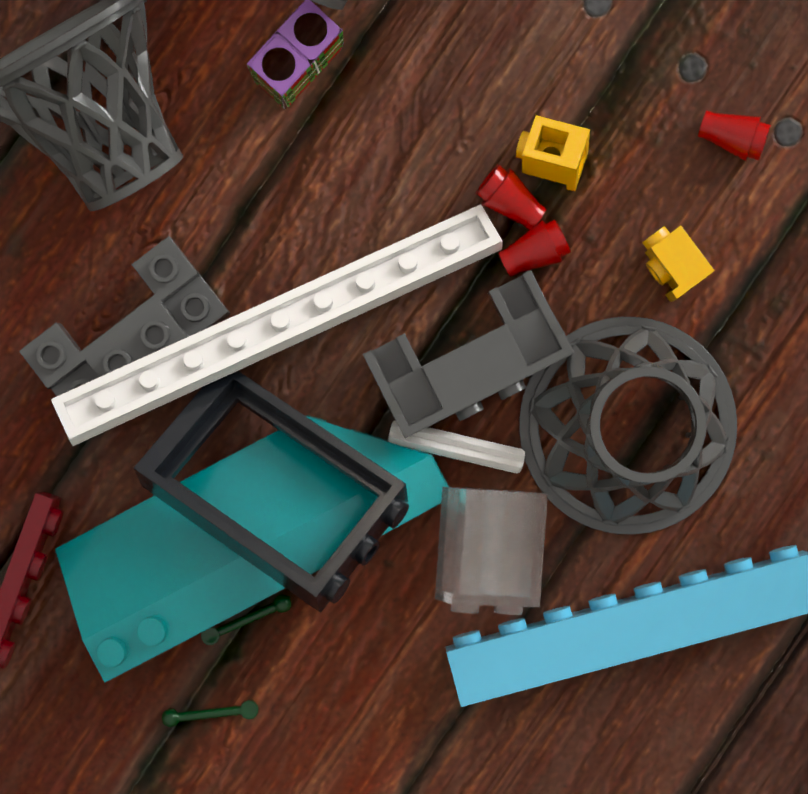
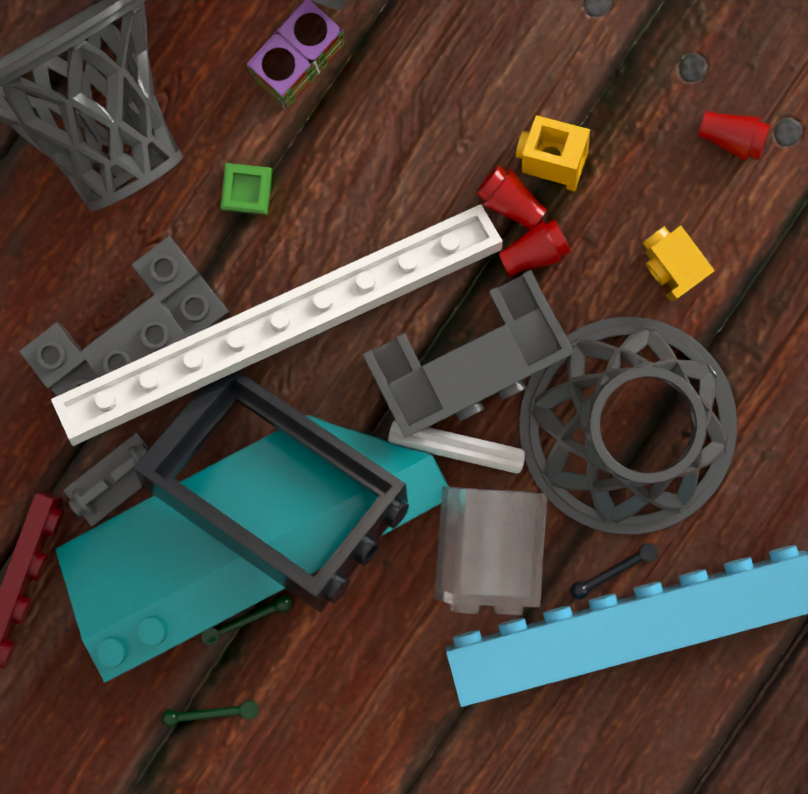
none -> dark grey hinge [63,433,149,527]
none -> bright green tile [220,163,273,216]
none -> black hinge [570,543,658,600]

